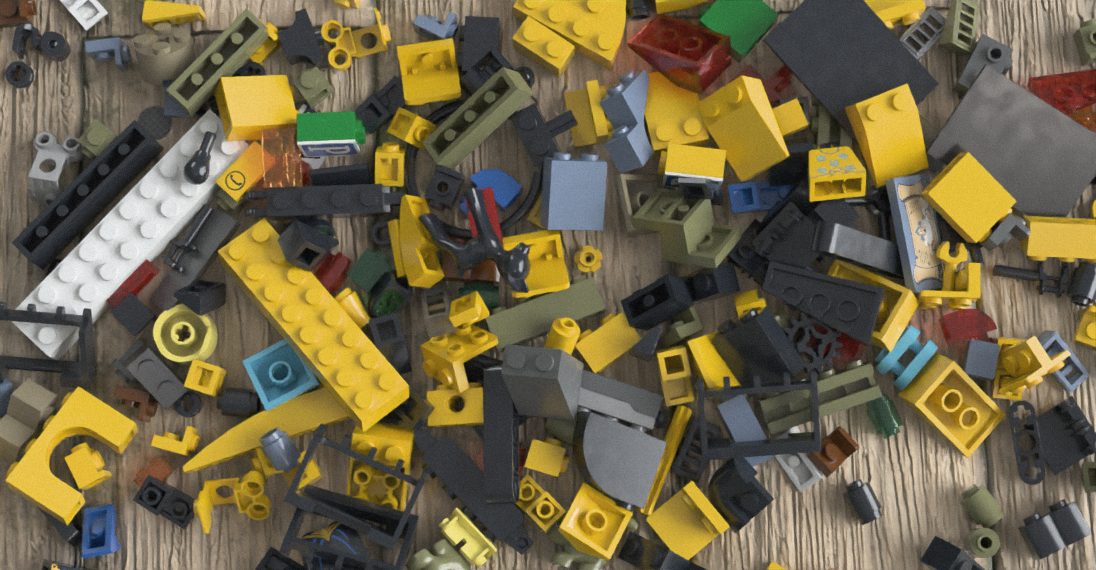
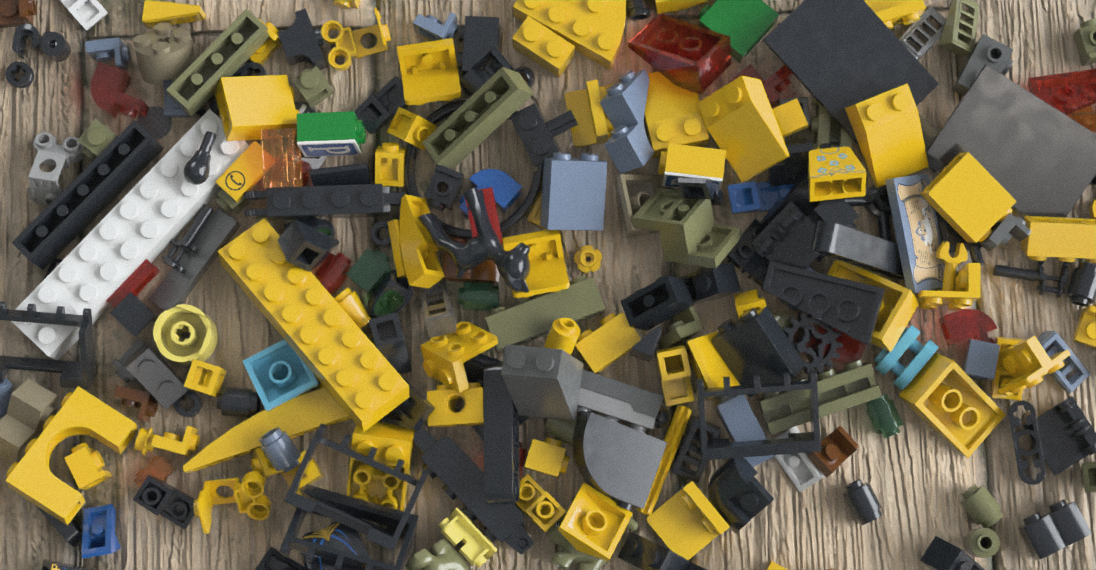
black slope [174,280,226,316] -> none
yellow bracket [449,290,489,327] -> none
none -> clear red brick [91,62,150,119]
none -> yellow plate [134,427,155,455]

